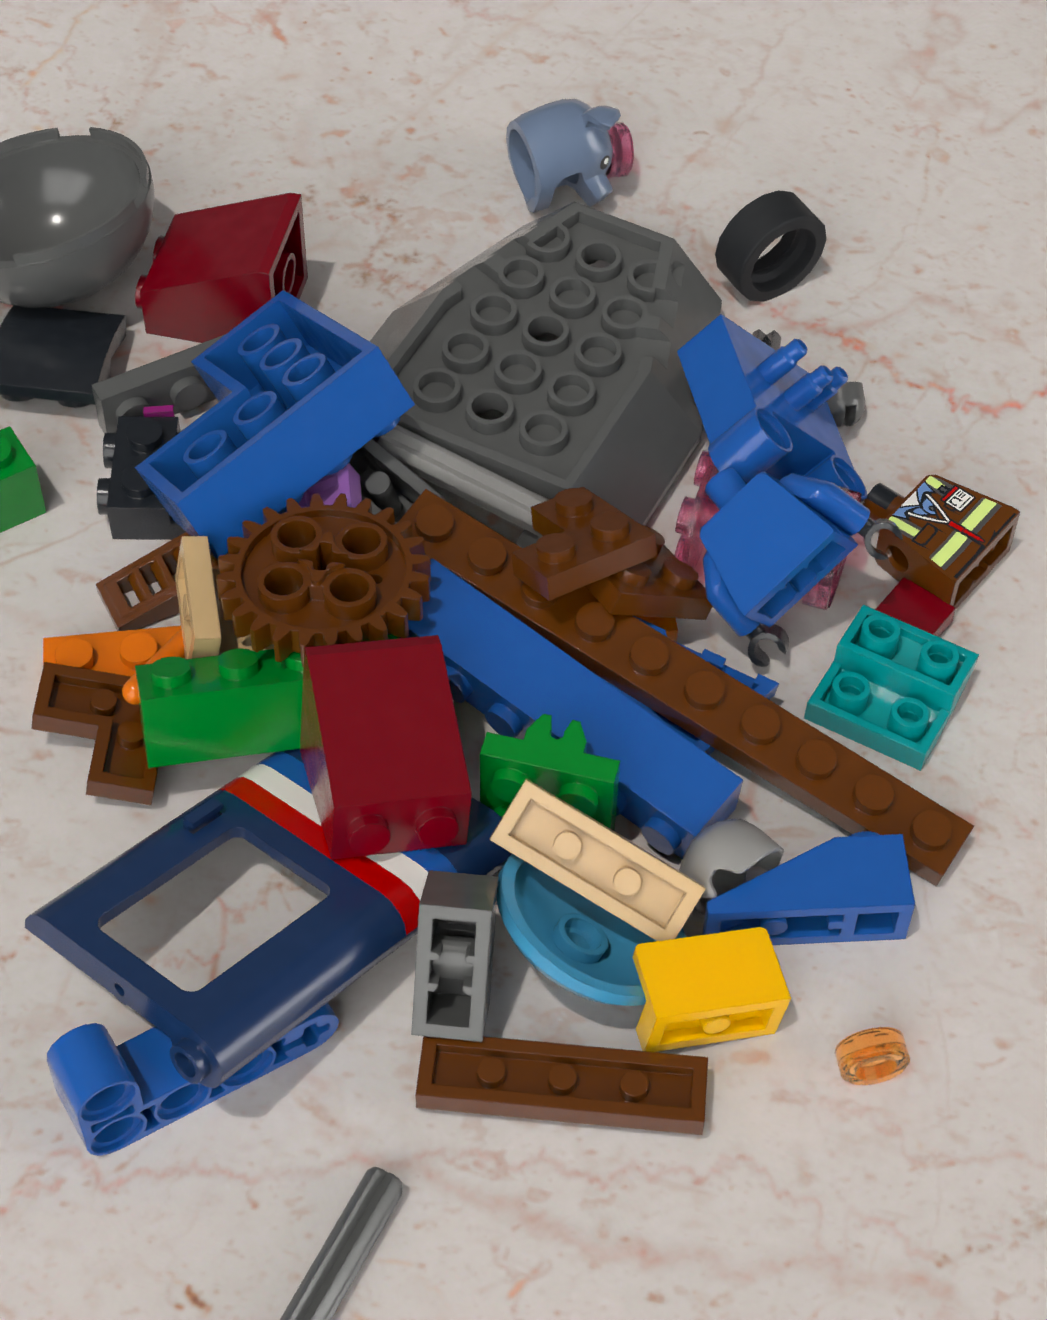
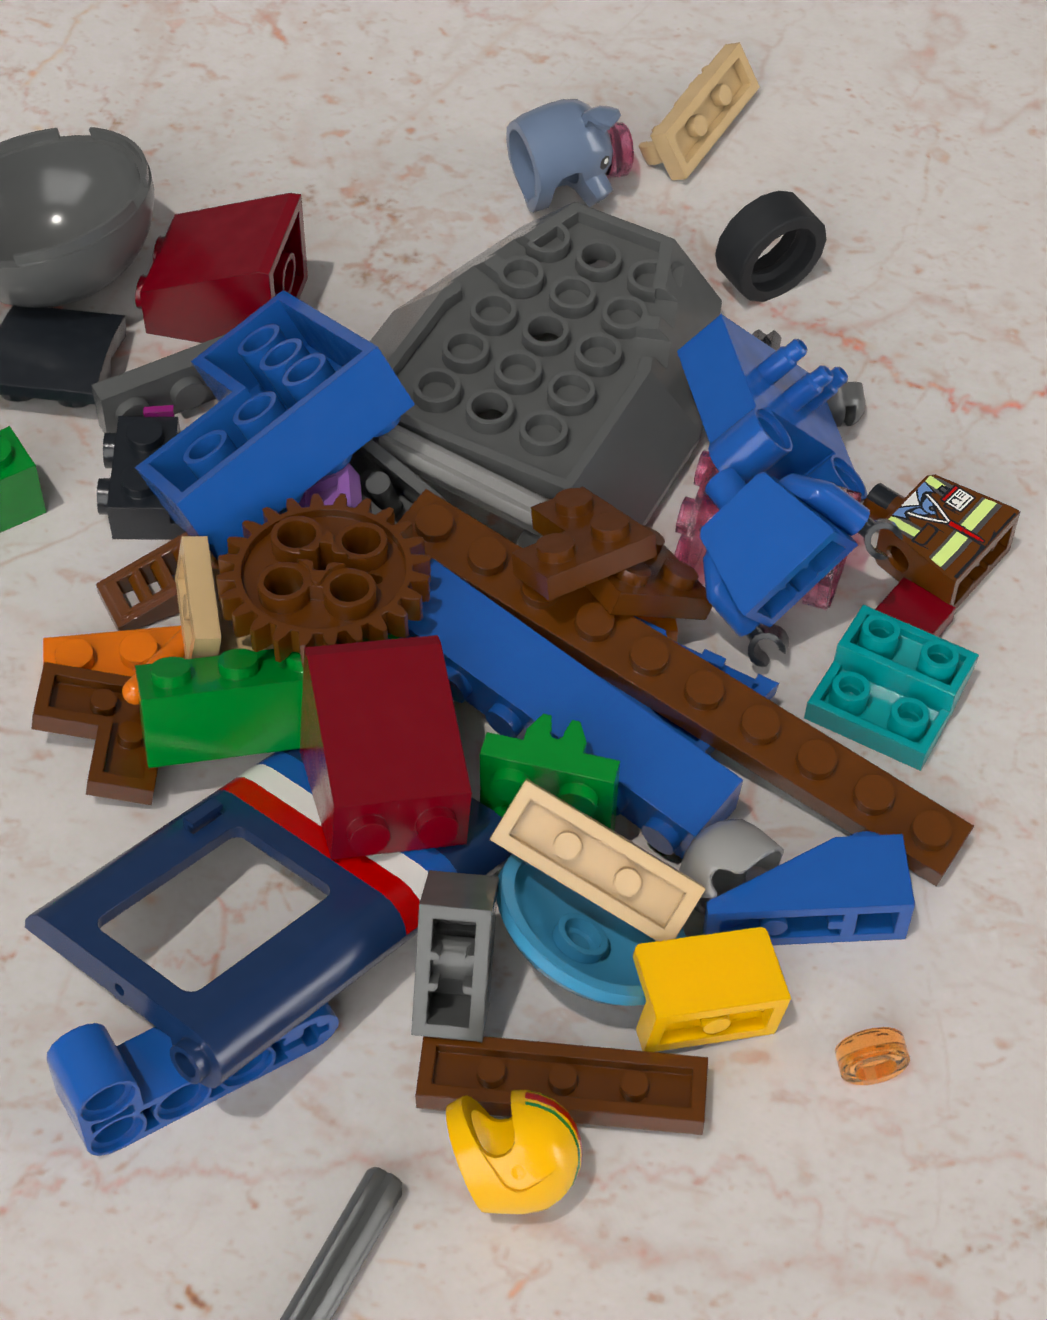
none -> yellow helmet [446,1090,583,1215]
none -> tan plate [638,42,760,180]

